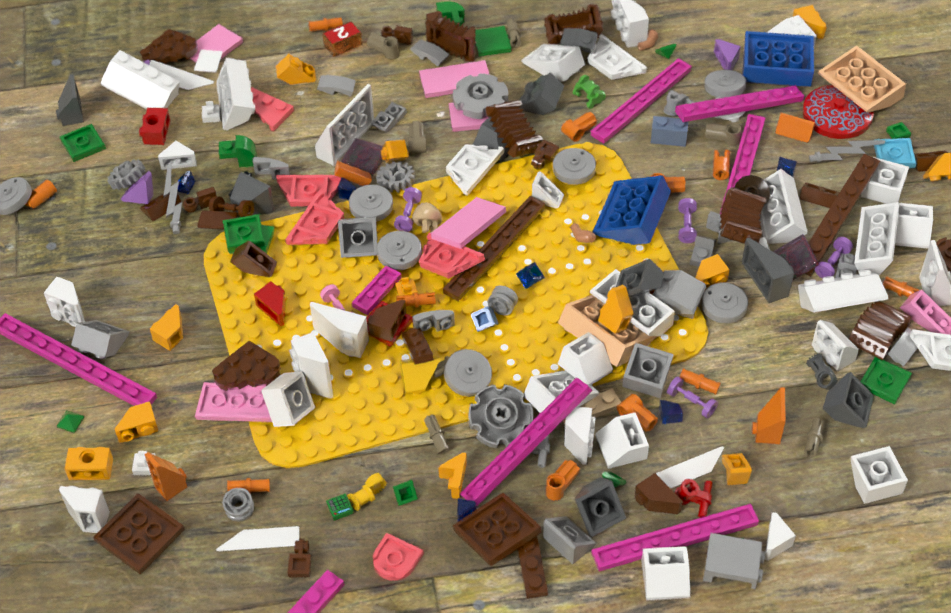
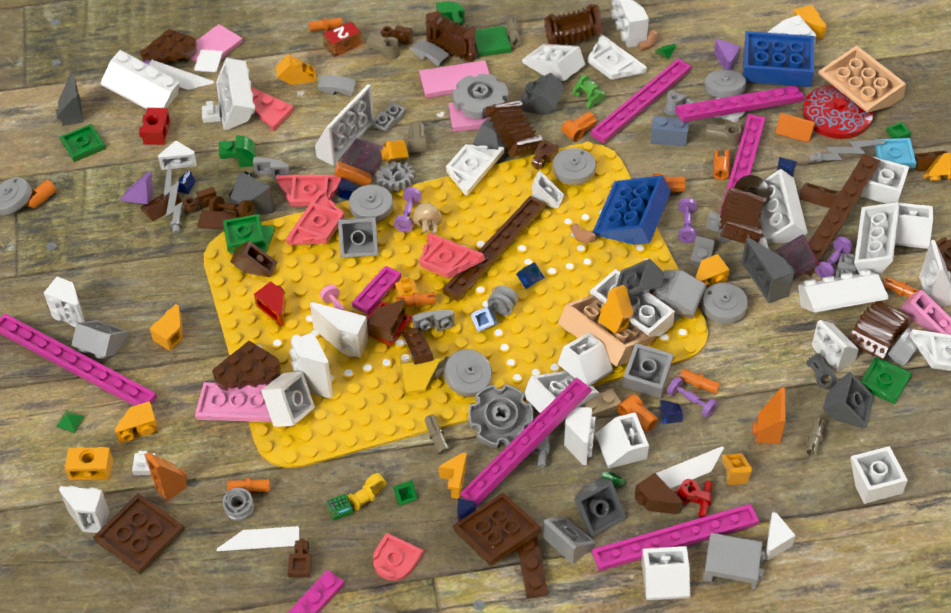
light grey gear [107,159,145,190] -> none
light grey wheel [377,231,422,270] -> none
bright pink tile [431,197,506,249] -> none
orange piece [546,460,580,501] -> none
dark grey slope [560,28,597,54] -> none

